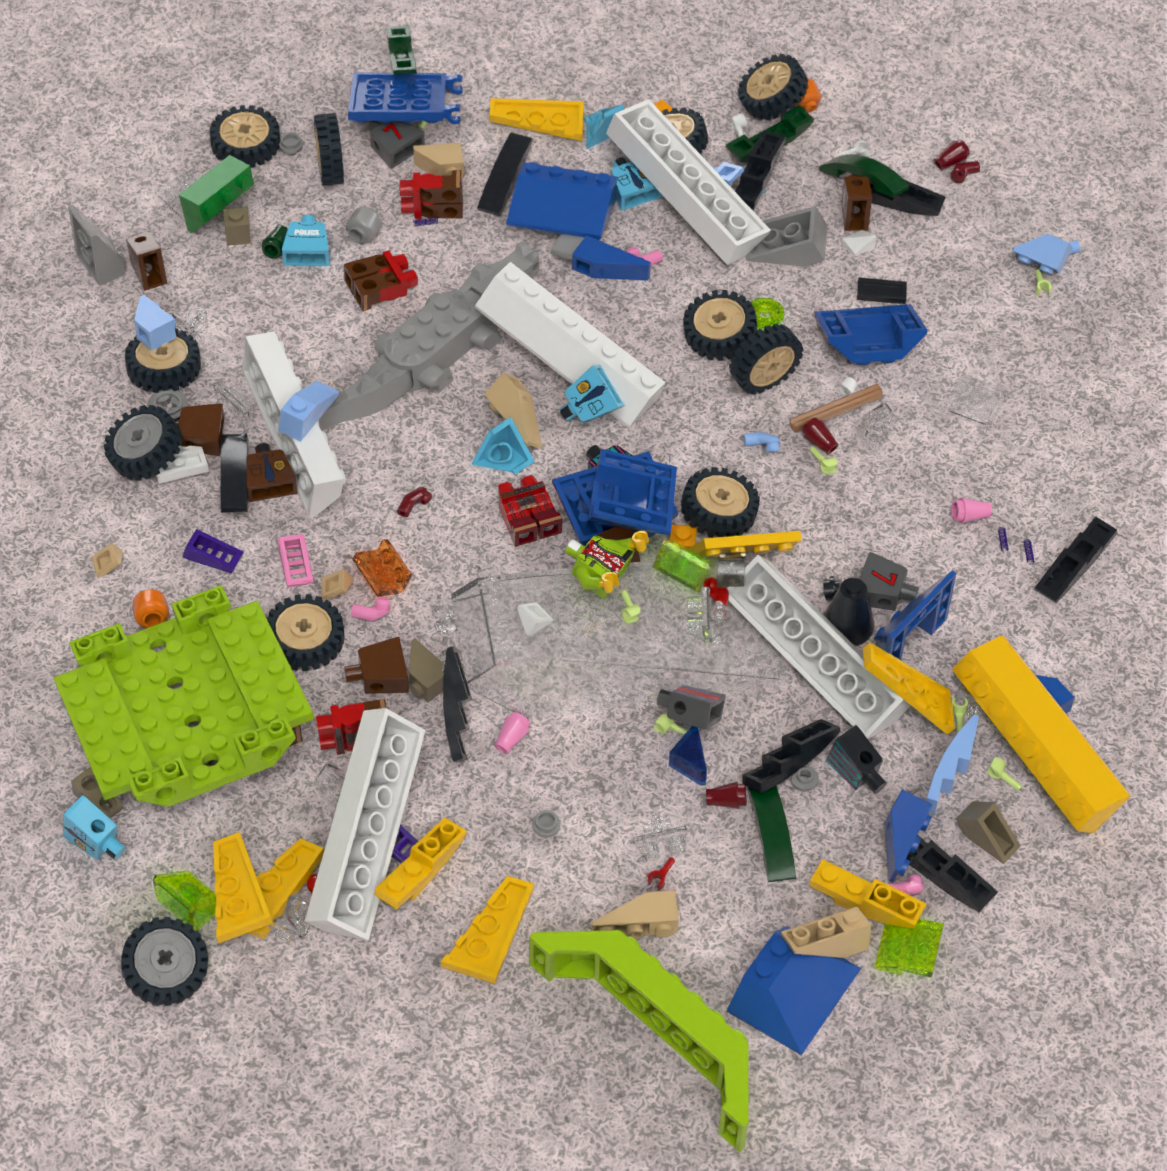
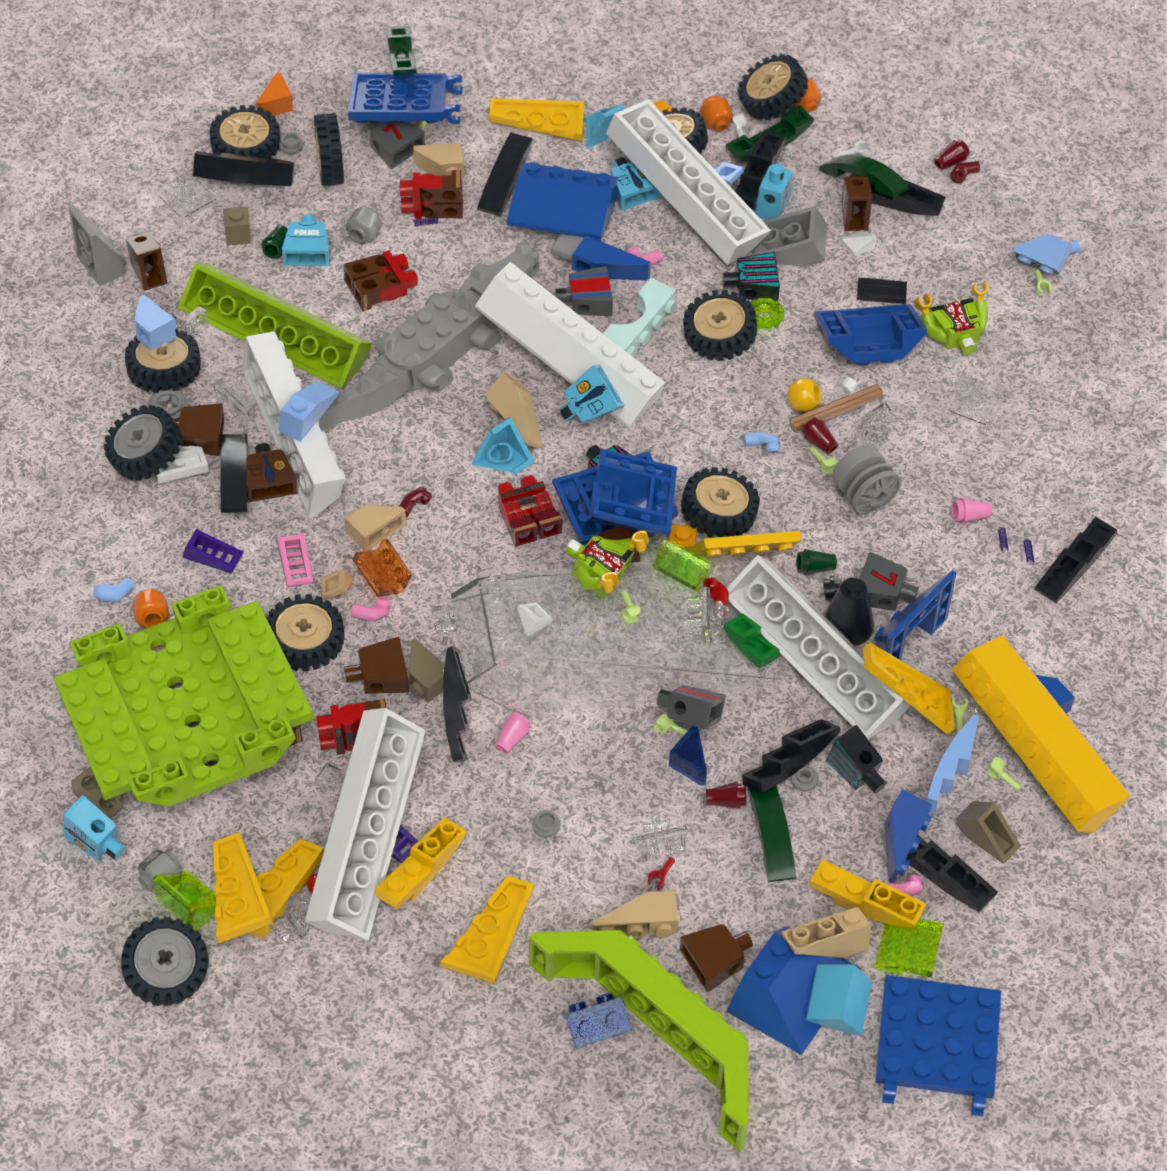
tan slope [91,544,123,578] -> none
green slope [179,155,254,233] -> none
clear smoke slope [717,552,747,588] -> none
black wheel [729,324,804,395] -> none
none -> light blue arm [94,577,135,602]
none -> light grey head [138,850,181,892]
none -> lime slope [178,263,373,389]
none -> black slope [193,151,295,186]
none -> orange slope [256,72,293,116]
none -> tan slope [345,505,406,552]
none -> dark grey torso [555,266,613,316]
none -> clear blue bracket [562,992,632,1048]
none -> light aqua arch [603,278,677,358]
none -> reddish brown torso [680,924,753,992]
none -> orange head [700,95,733,132]
none -> black torso [722,252,780,302]
none -> green slope [723,613,780,669]
none -> medium azure torso [755,164,793,220]
none -> yellow piece [787,378,821,413]
none -> dark green cone [796,549,837,575]
none -> medium azure slope [805,964,872,1036]
none -> light grey wheel [832,445,902,514]
none -> blue plate [875,975,1001,1116]
none -> torso [914,282,989,355]

